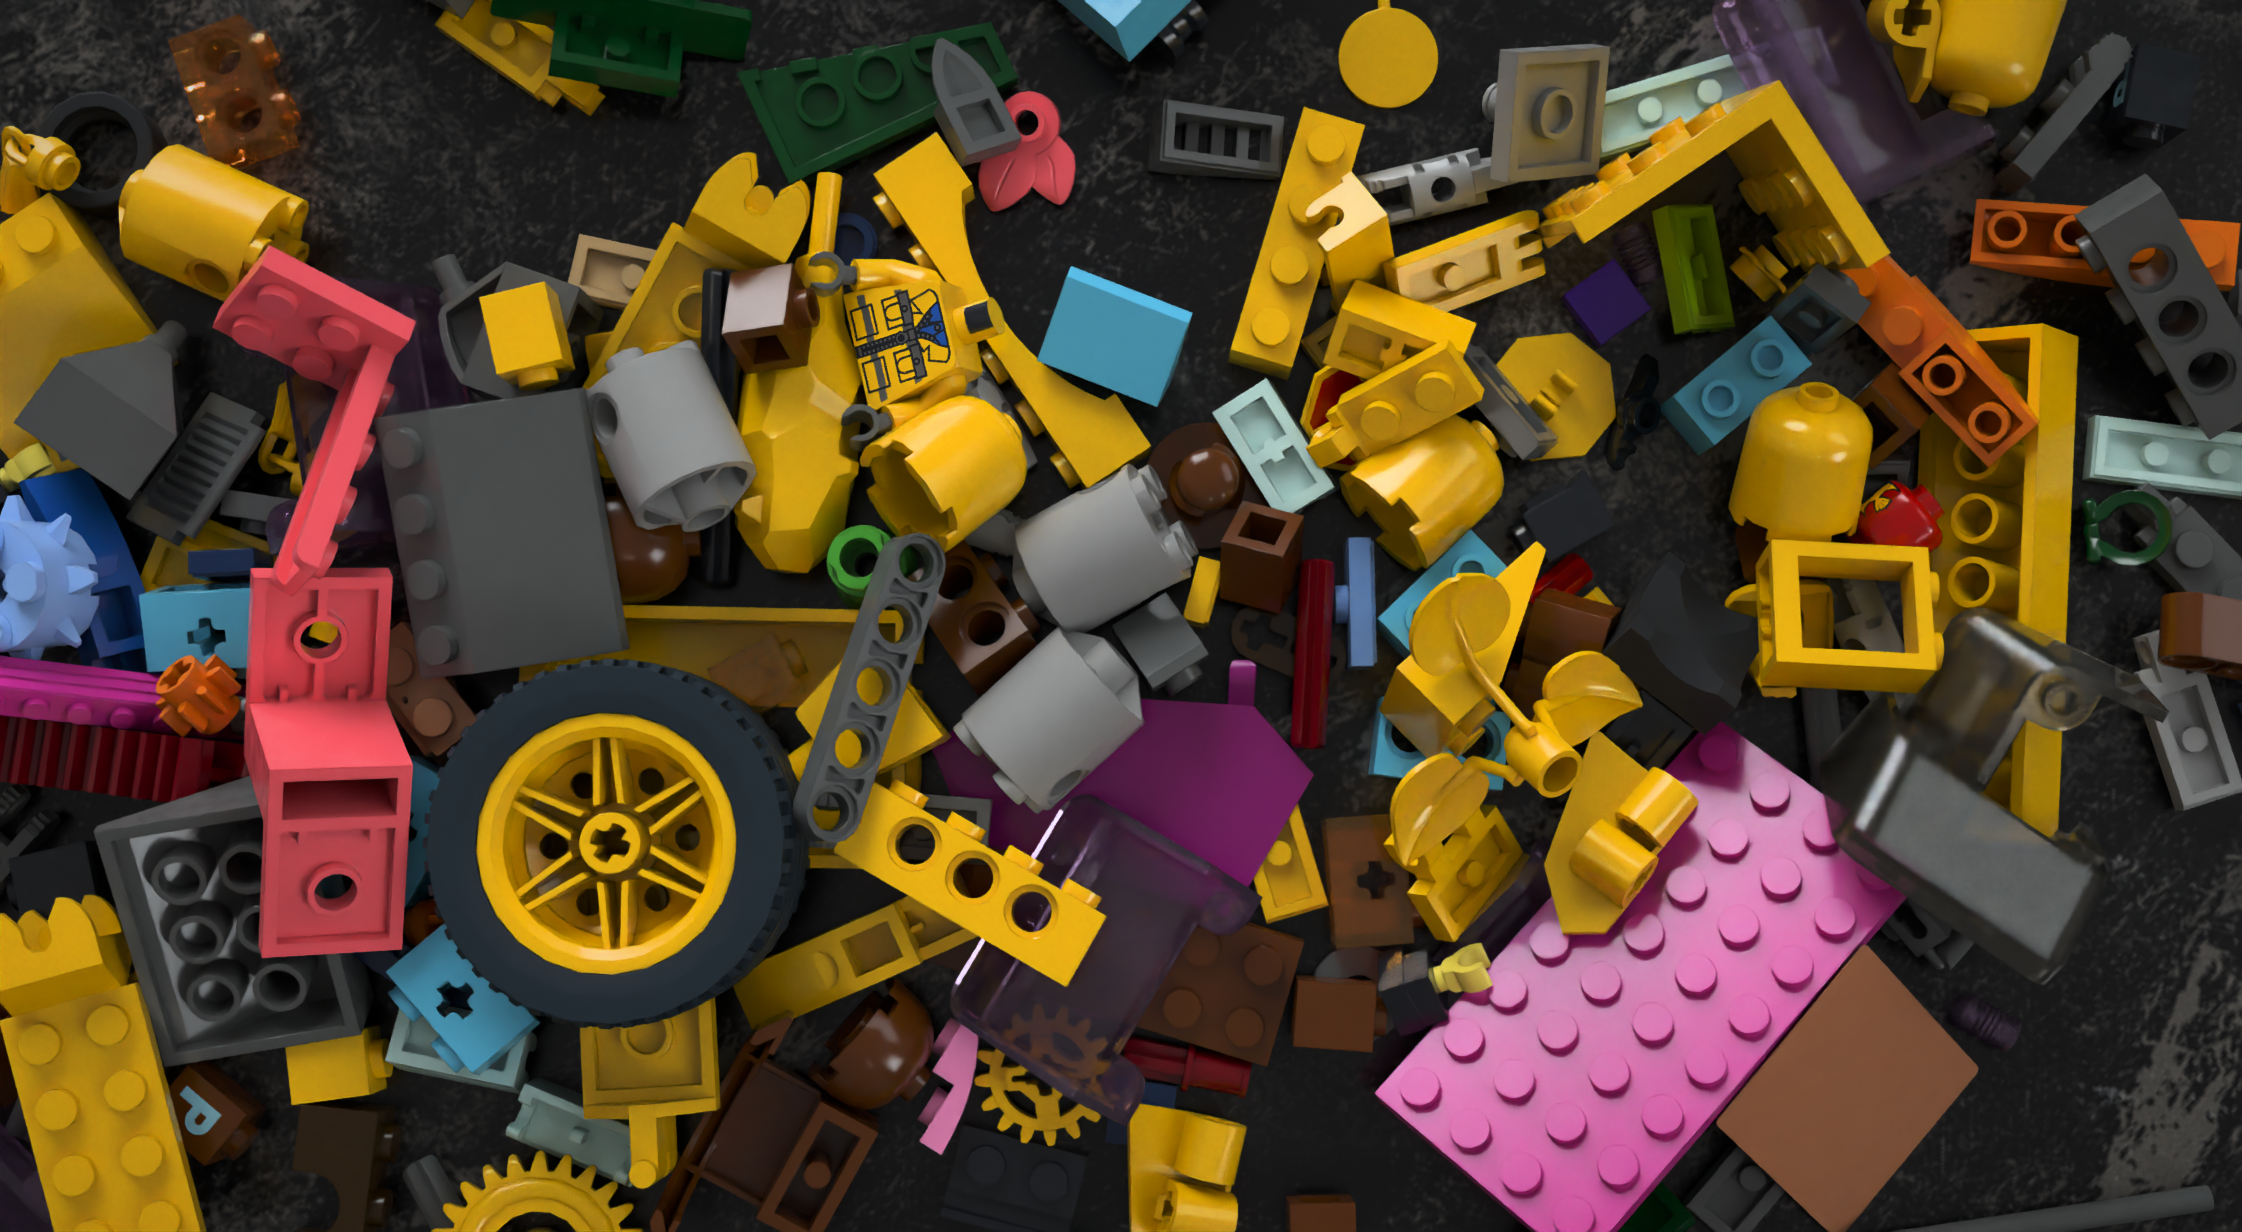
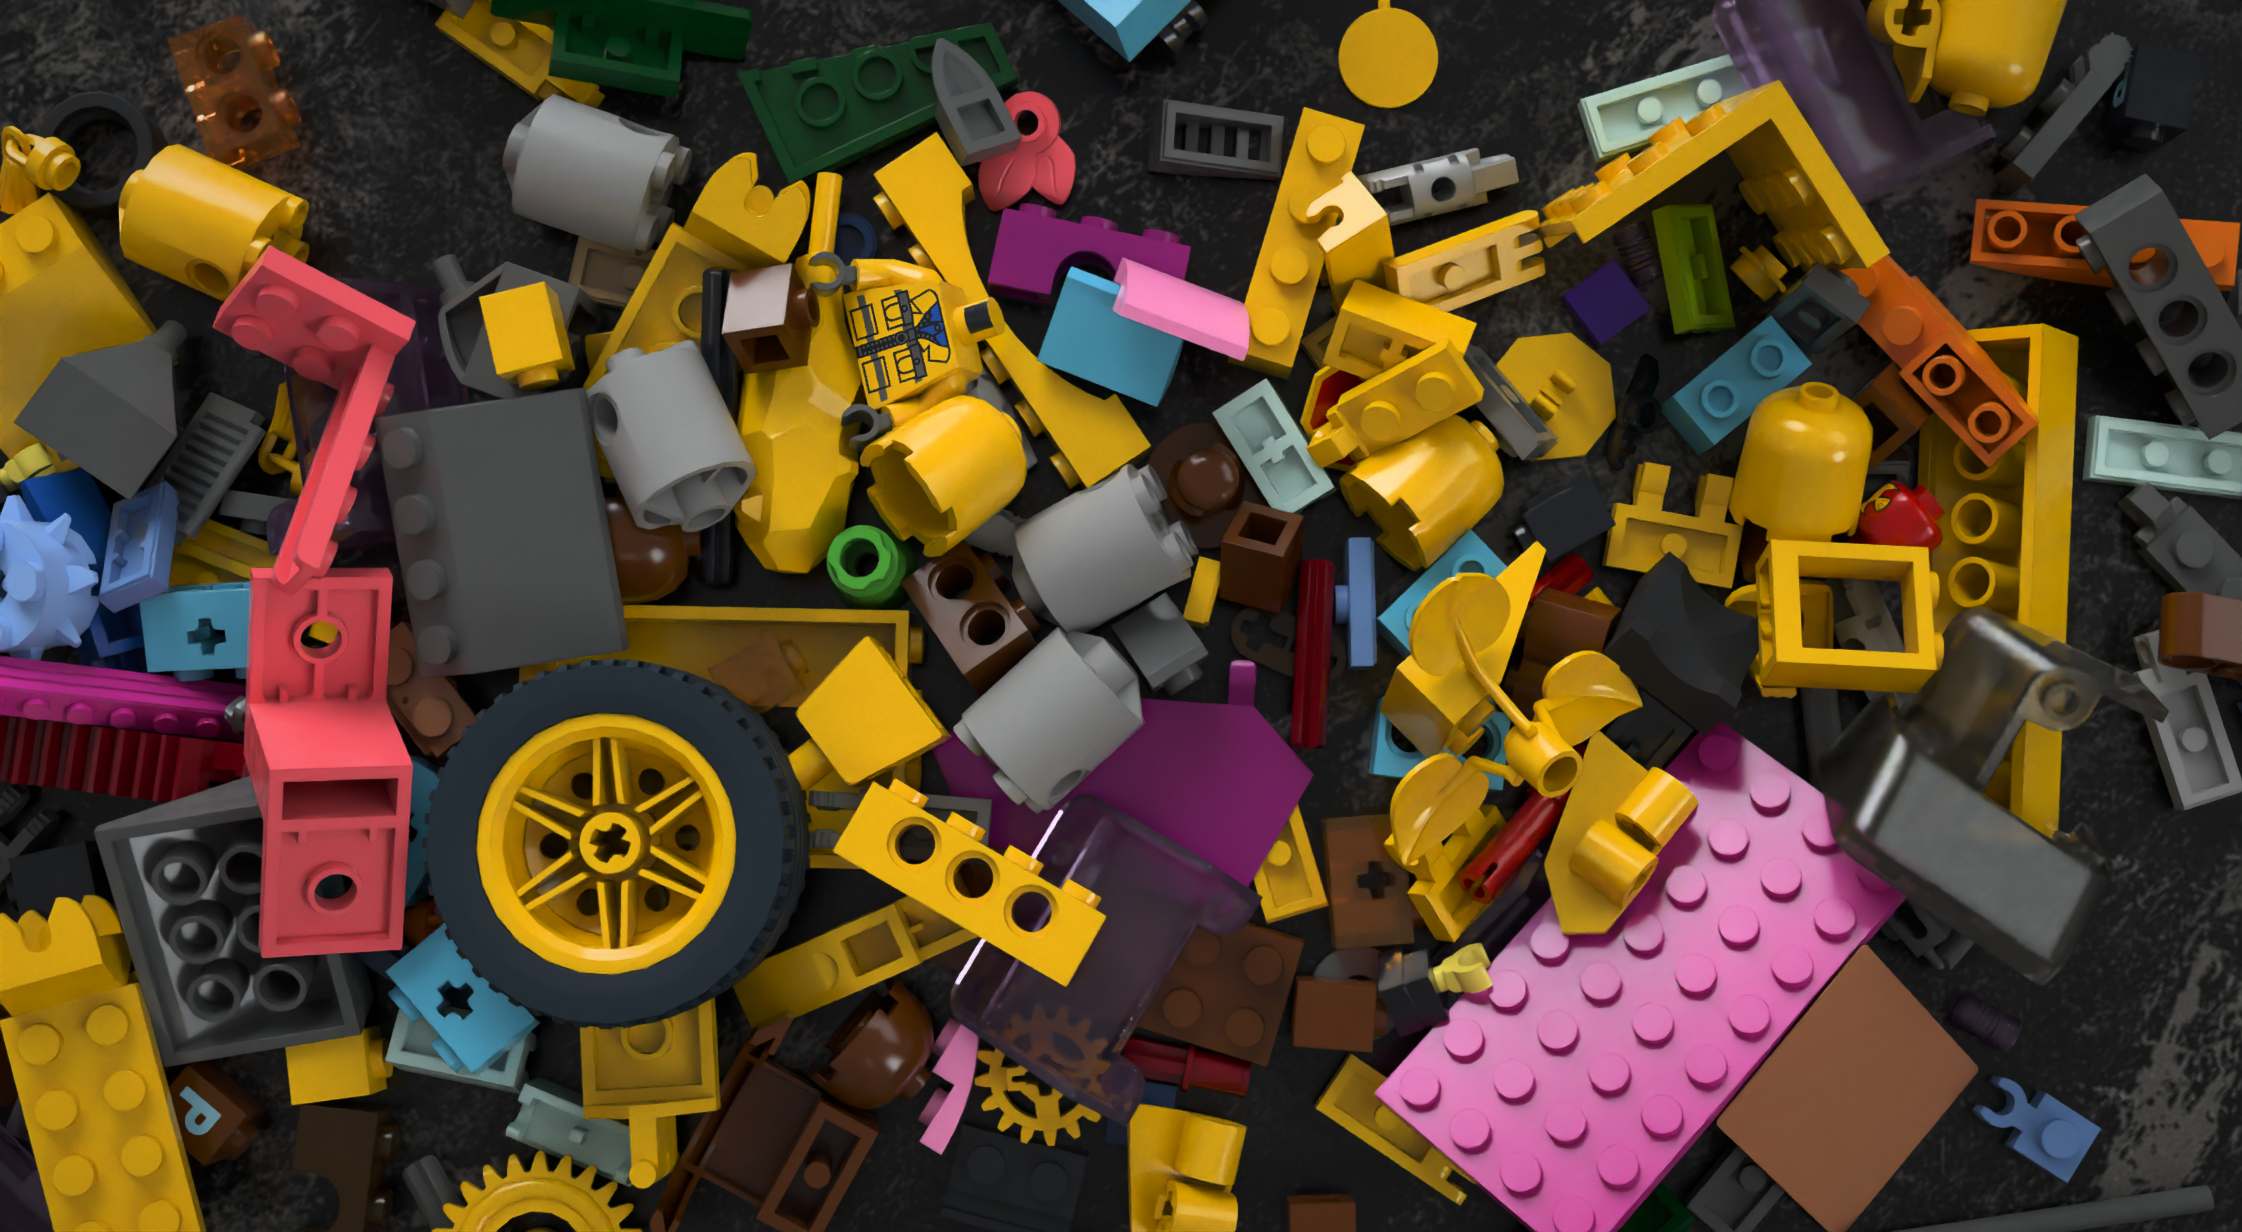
orange gear [155,654,242,737] -> none
dark blue tile [188,548,274,582] -> none
dark grey beam [792,533,946,843] -> none
light grey tile [1482,44,1610,183] -> none
dark green piece [2083,490,2174,567] -> none
none -> medium blue plate [98,481,180,613]
none -> light grey cylinder [502,94,692,257]
none -> magenta arch [988,203,1191,307]
none -> bright pink slope [1112,257,1250,361]
none -> yellow hinge [1314,1052,1475,1206]
none -> red pin [1457,744,1587,904]
none -> yellow plate [1602,462,1743,589]
none -> medium blue plate [1972,1076,2101,1183]

